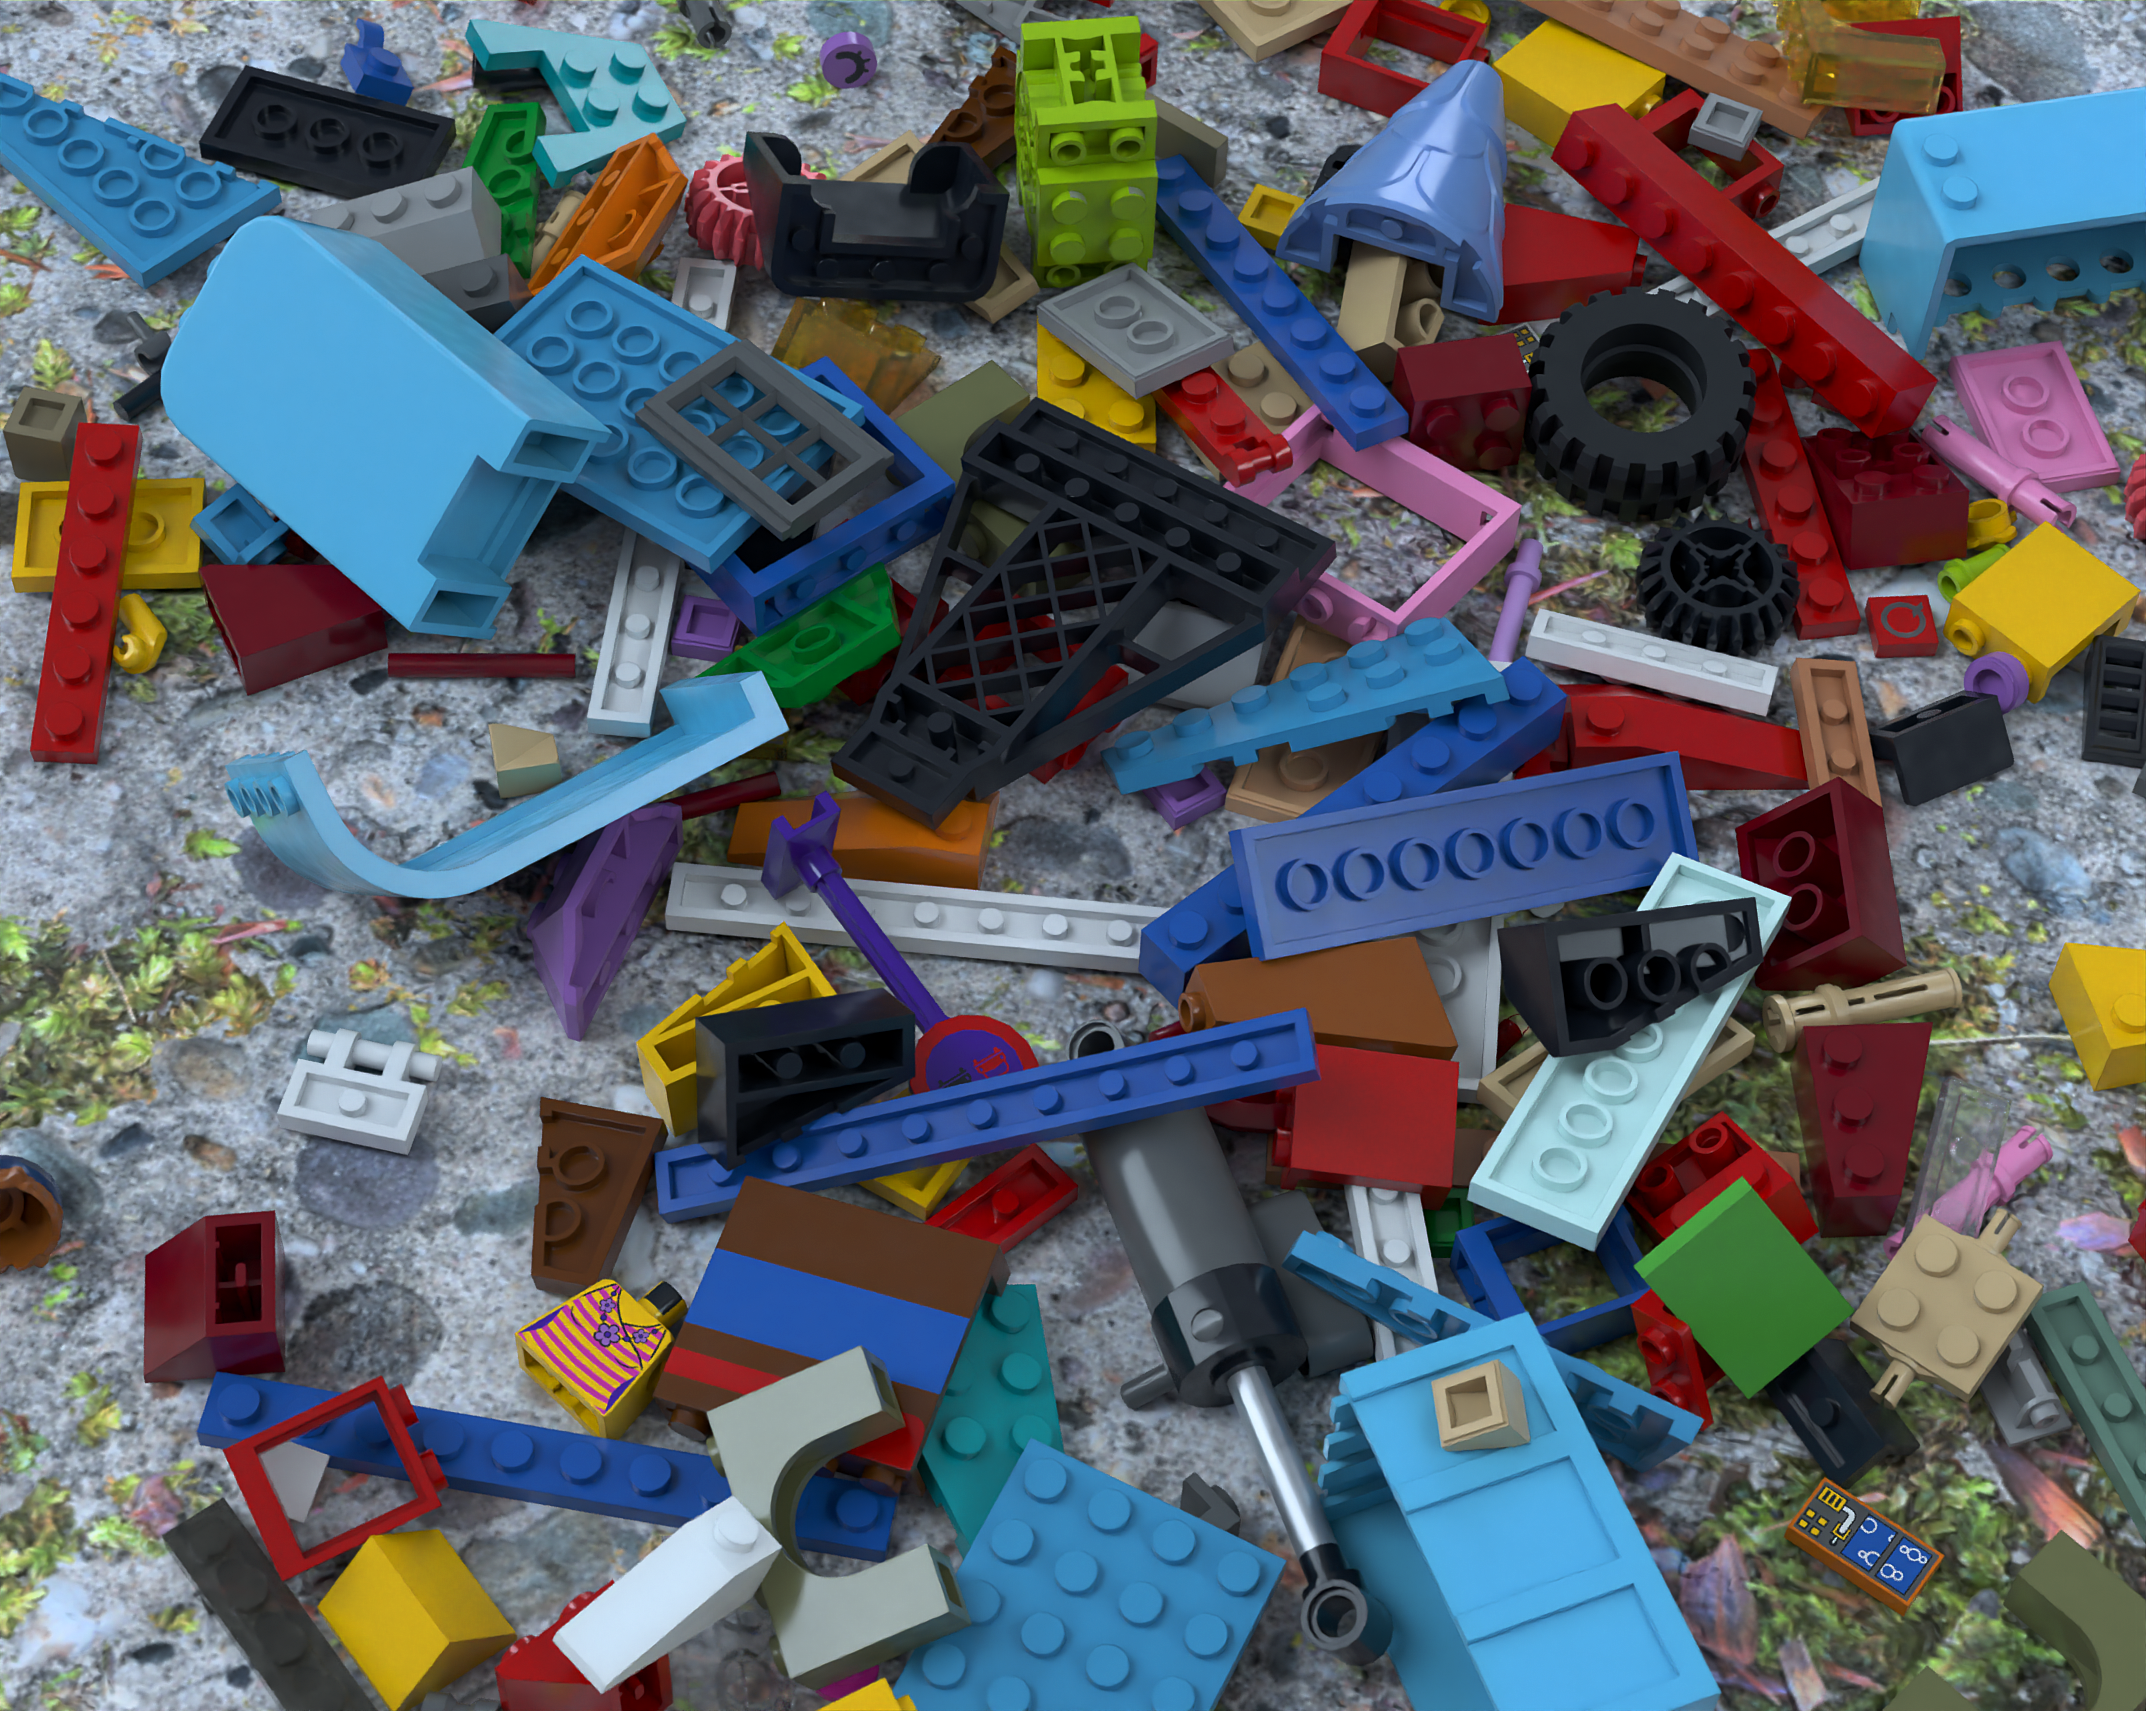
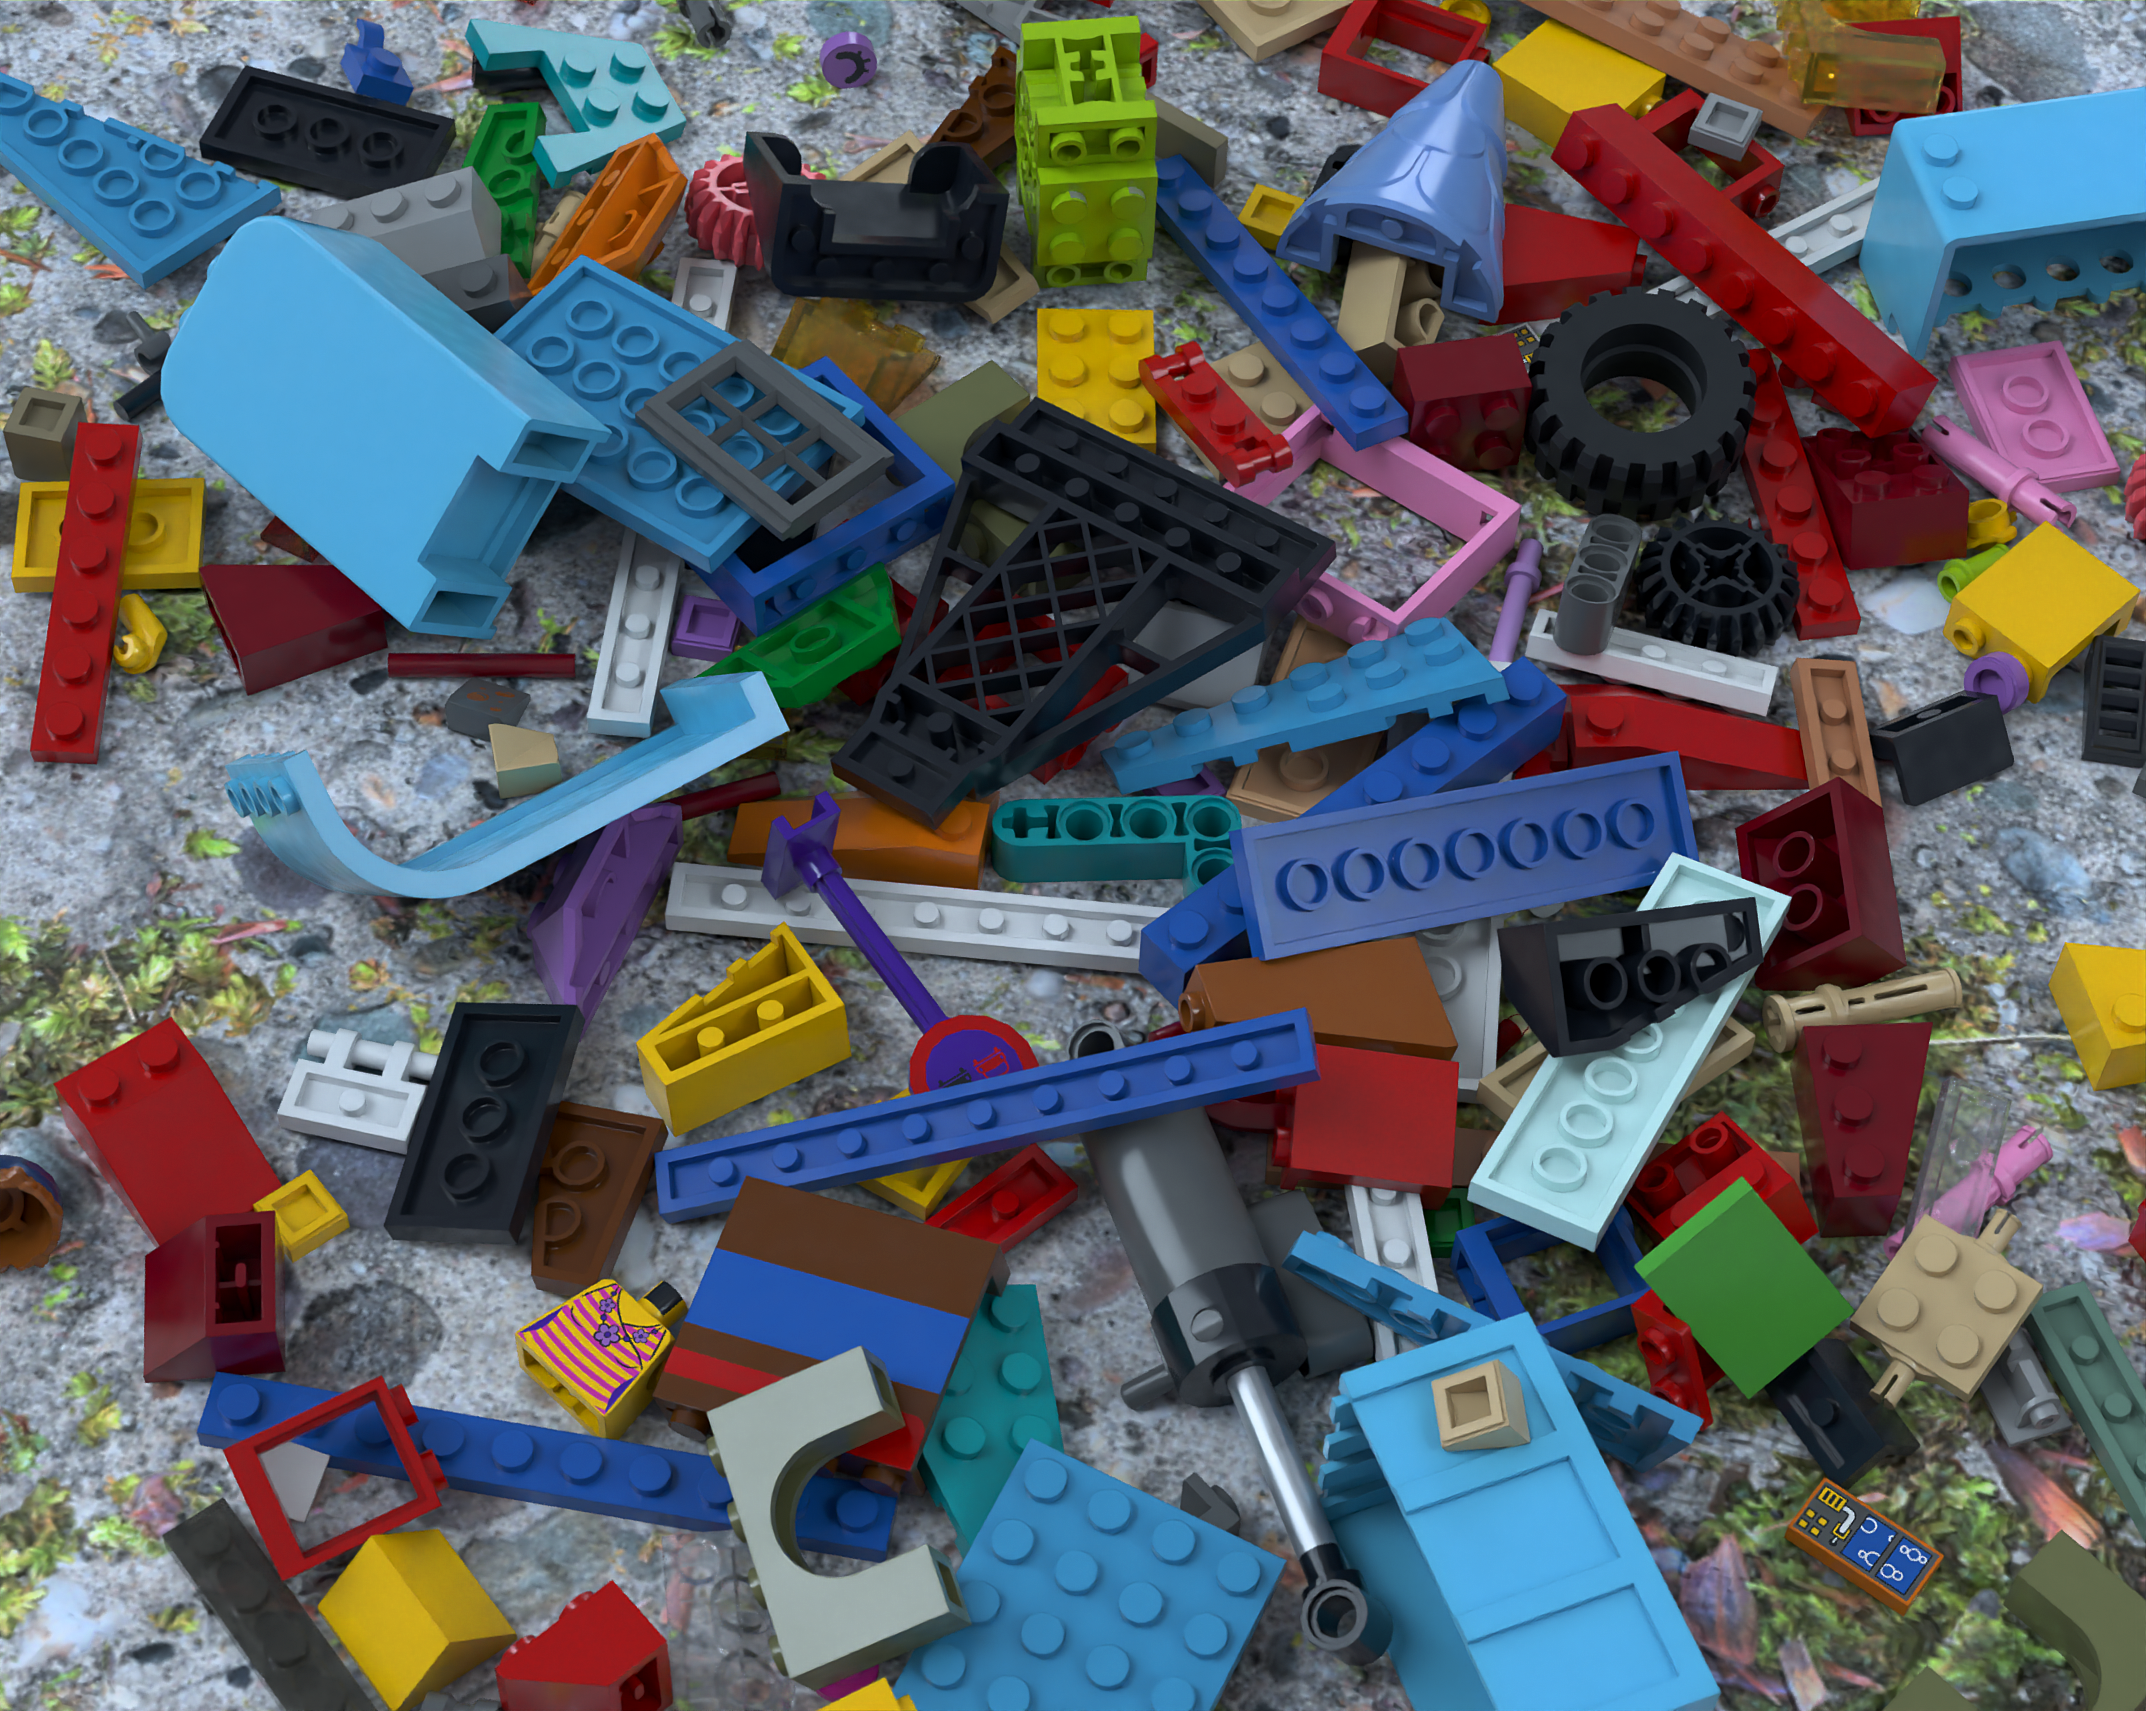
dark azure bracket [190,482,291,565] -> none
white slope [552,1495,782,1694] -> none
black wedge [695,987,915,1172] -> none
light grey tile [1036,262,1235,399] -> none
red tile [1864,595,1939,658] -> none
none -> red slope [54,1017,282,1248]
none -> yellow tile [253,1169,350,1263]
none -> black plate [383,1002,585,1245]
none -> dark grey slope [445,677,531,742]
none -> teal beam [991,795,1242,899]
none -> dark grey beam [1553,514,1642,656]

